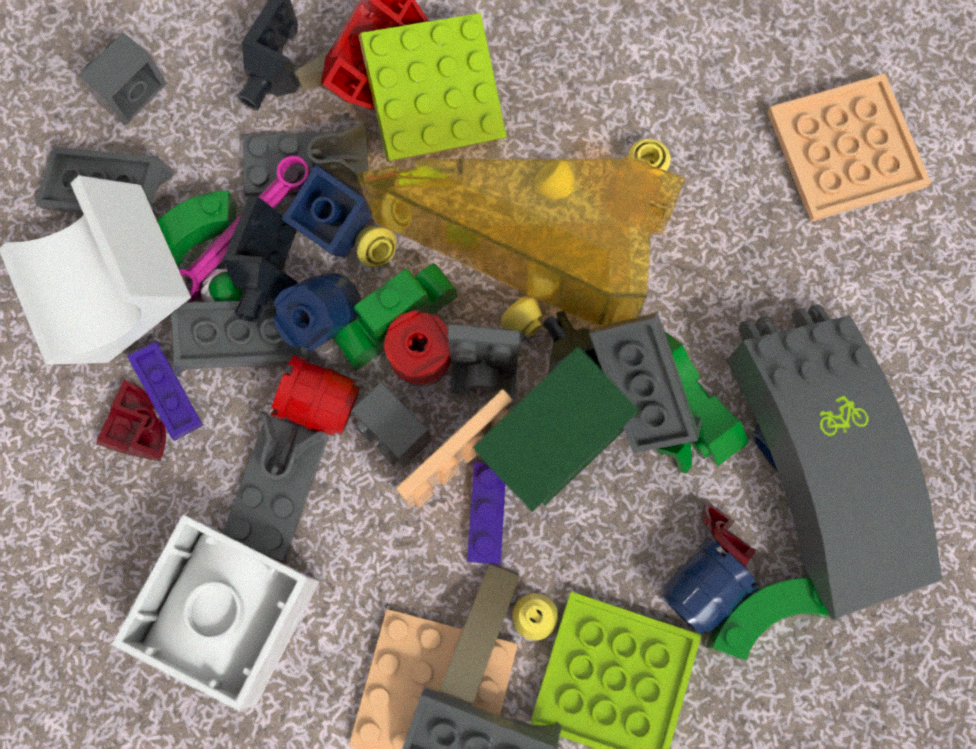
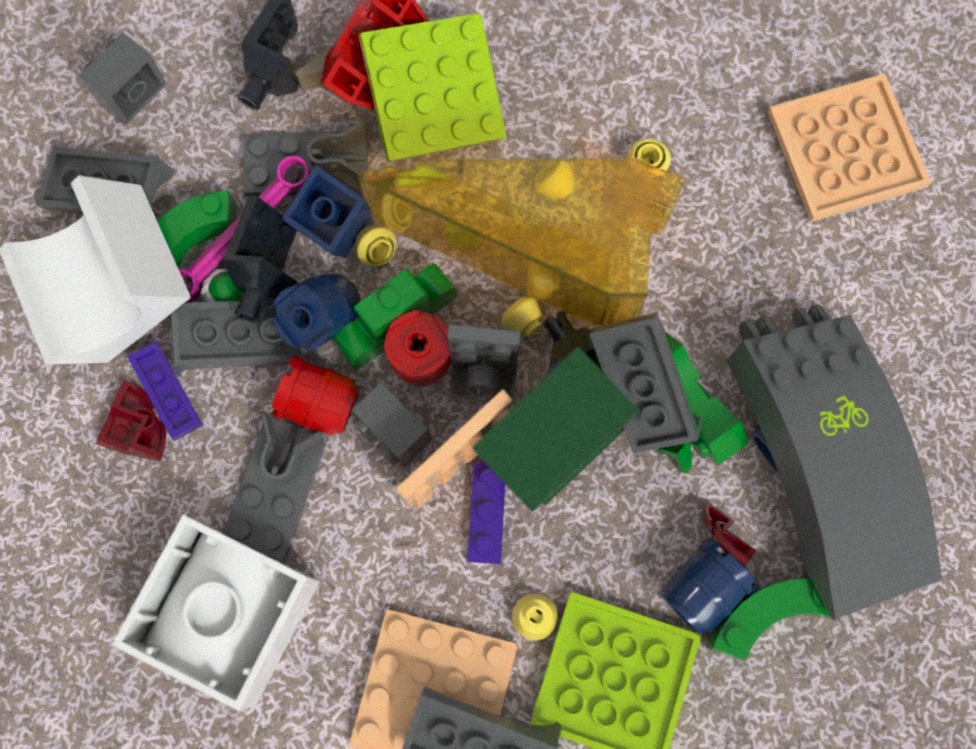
dark tan slope [439,564,520,705] -> none

